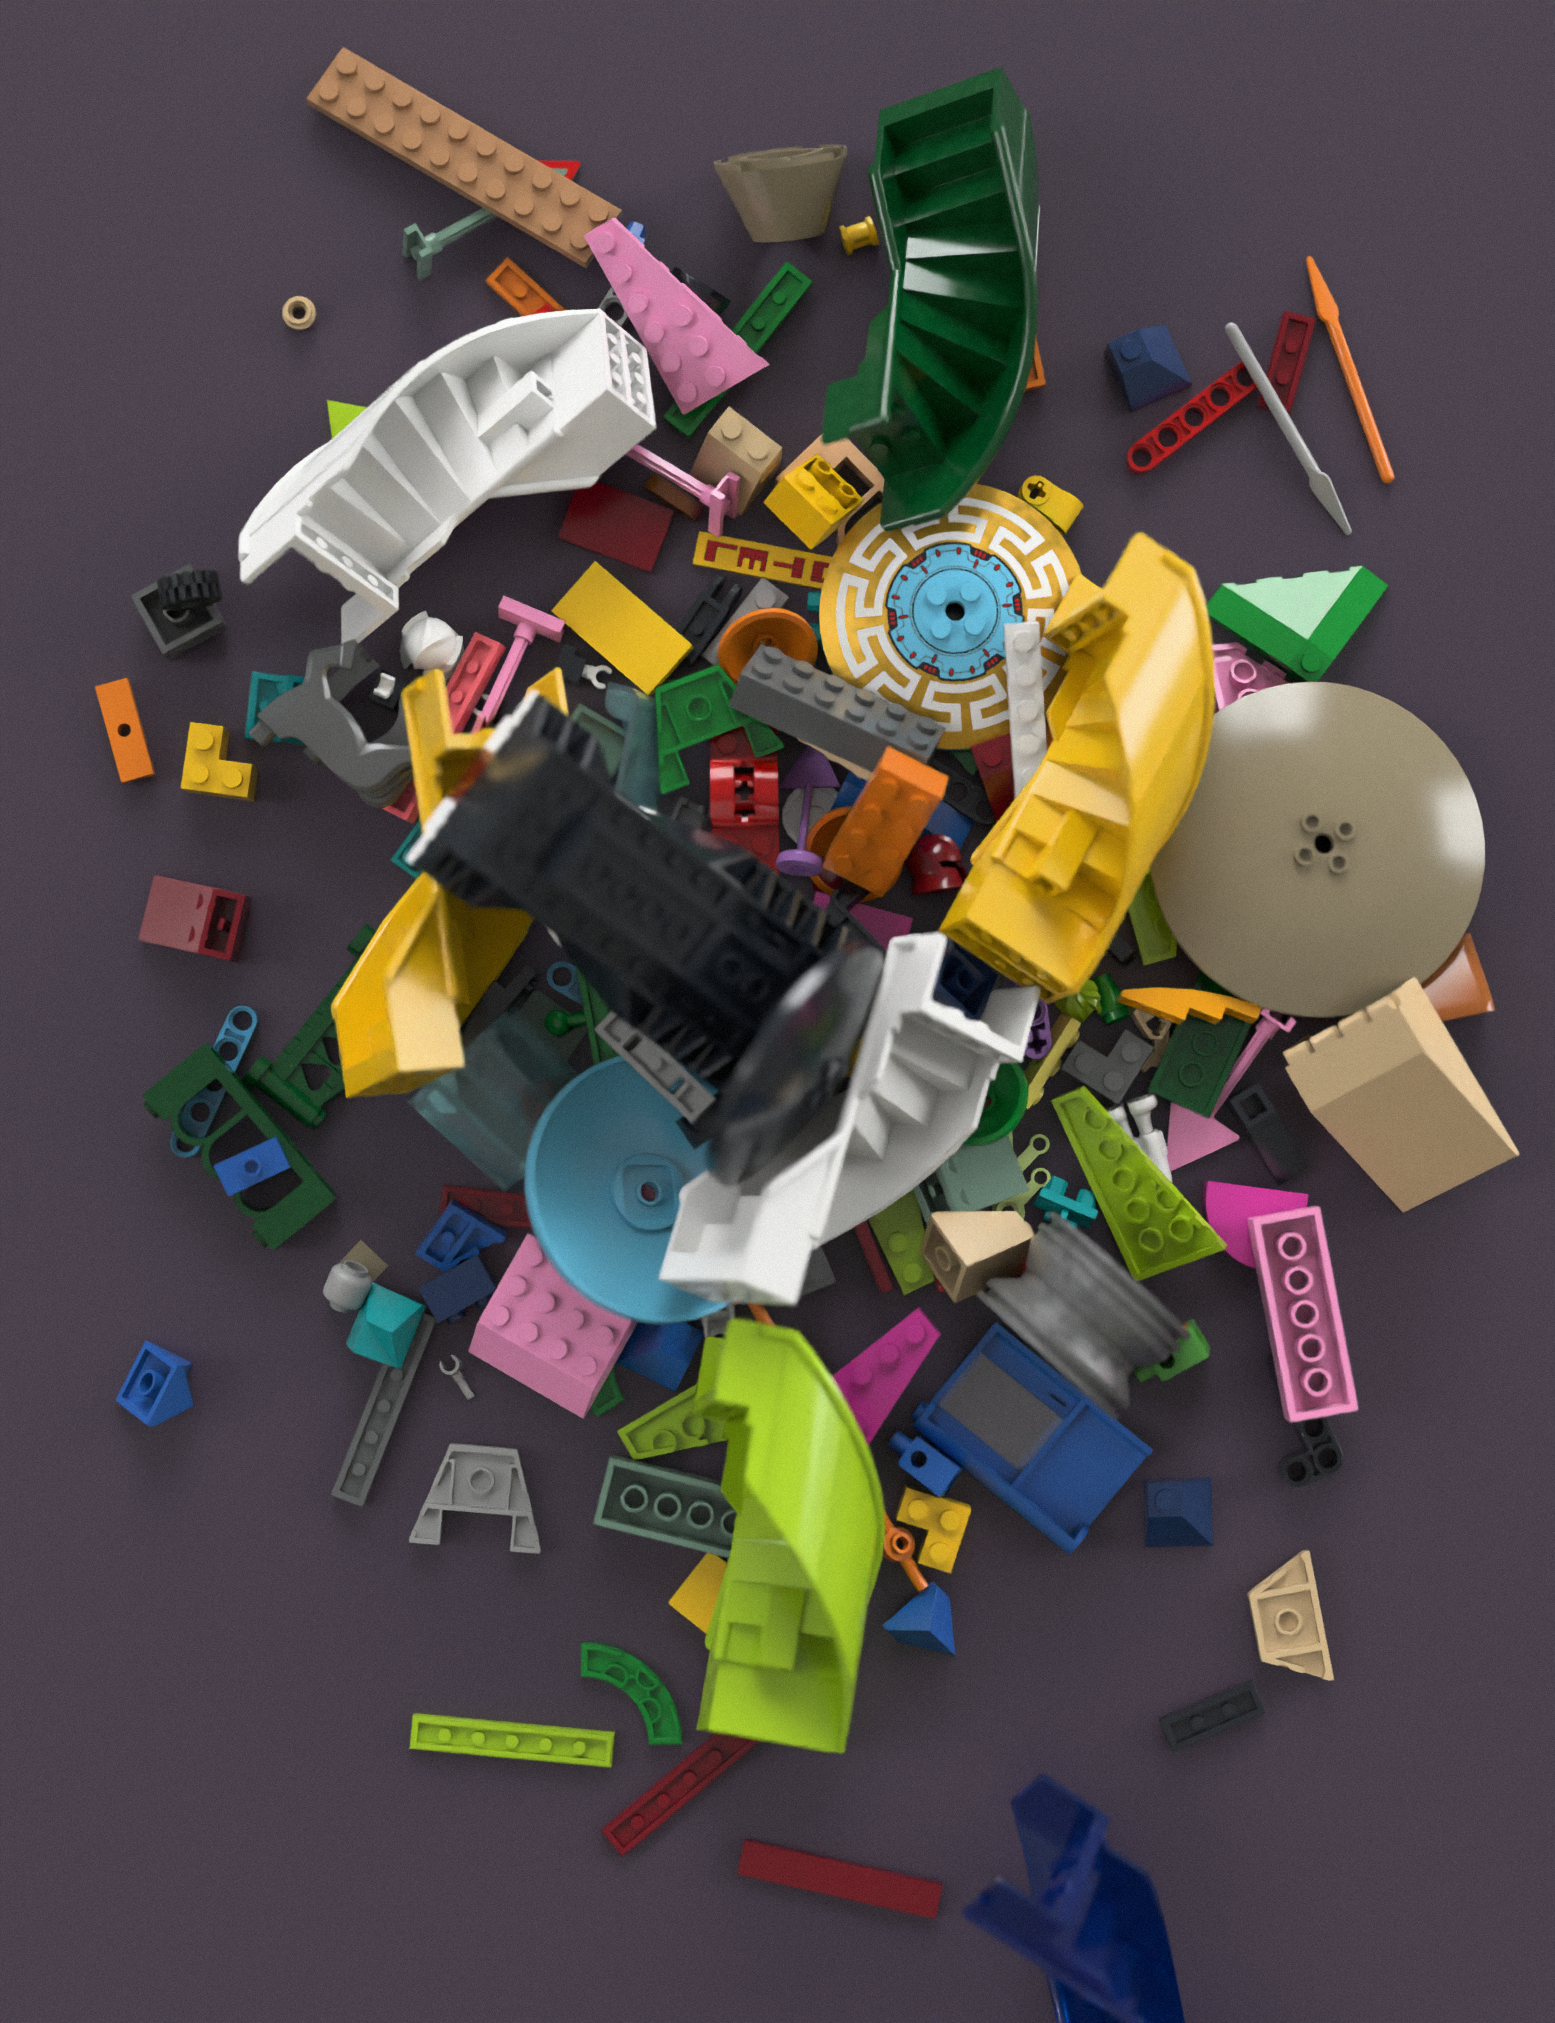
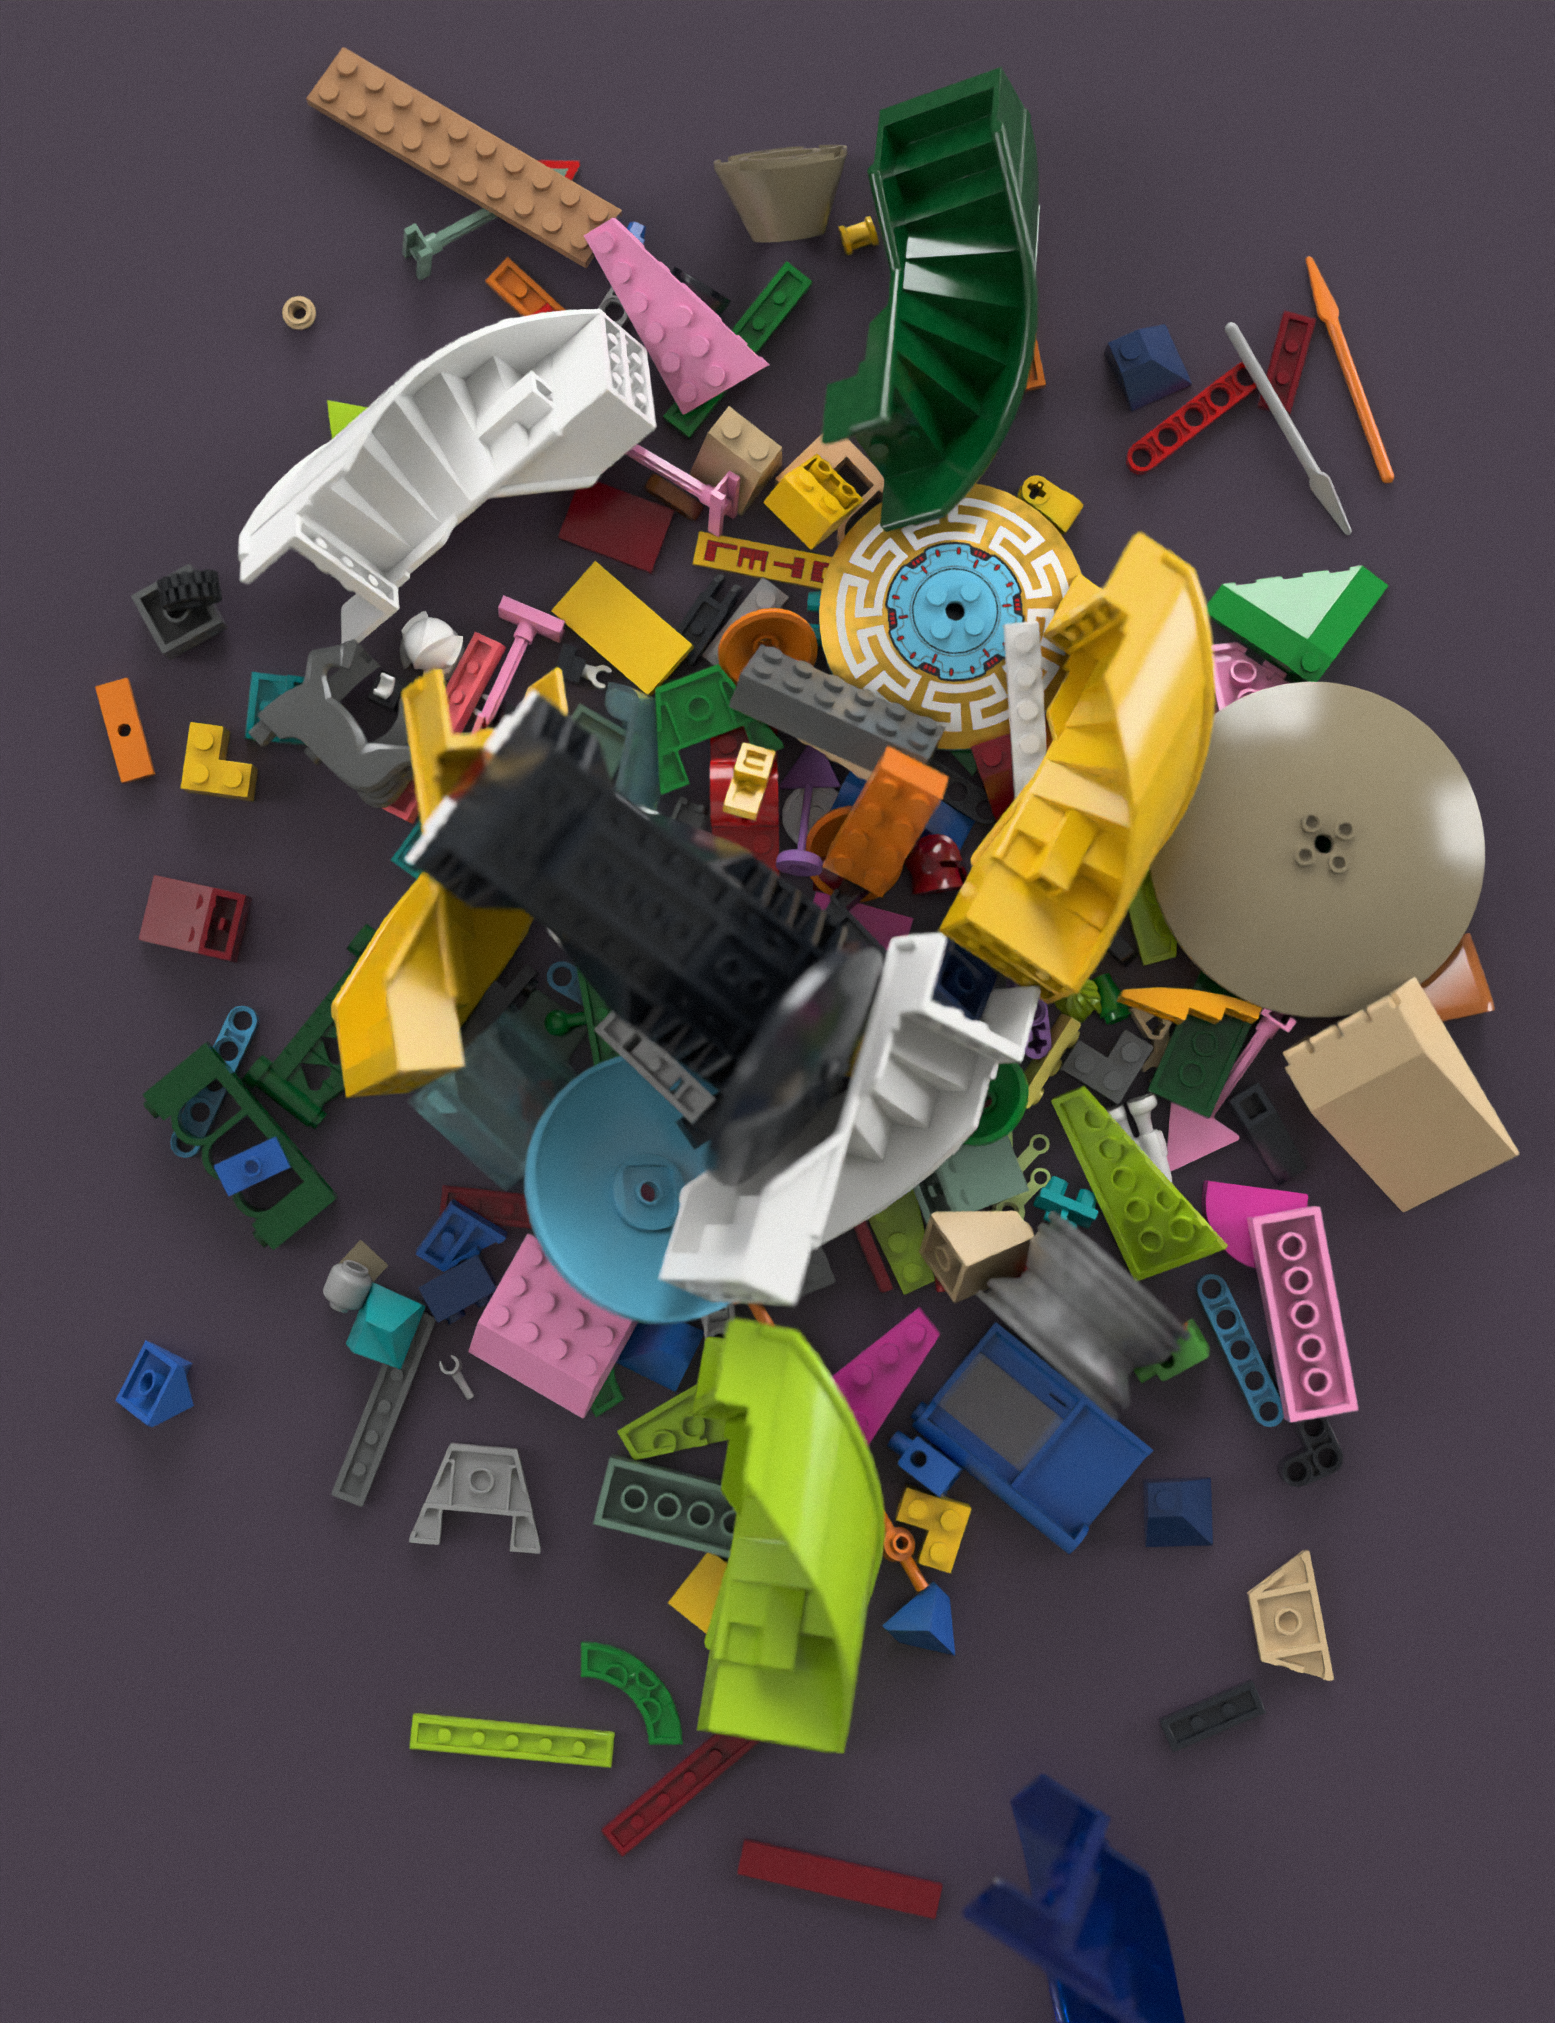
none -> yellow slope [723,742,776,821]
none -> dark azure beam [1195,1273,1284,1427]

